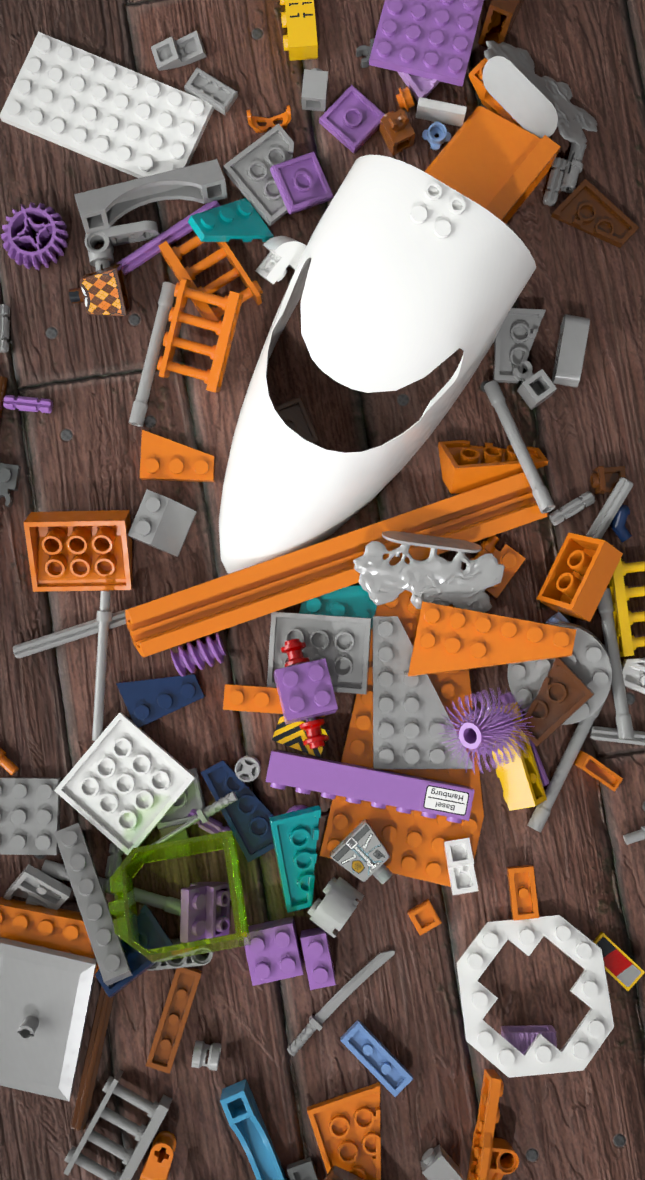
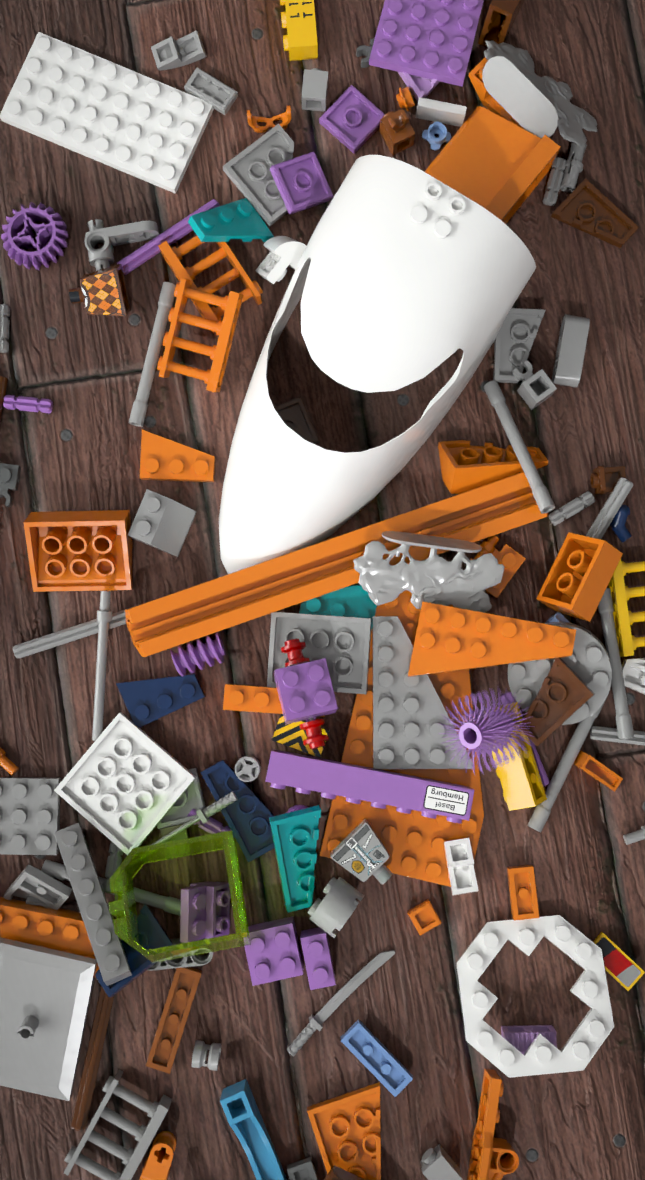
light grey arch [74,159,227,234] -> none

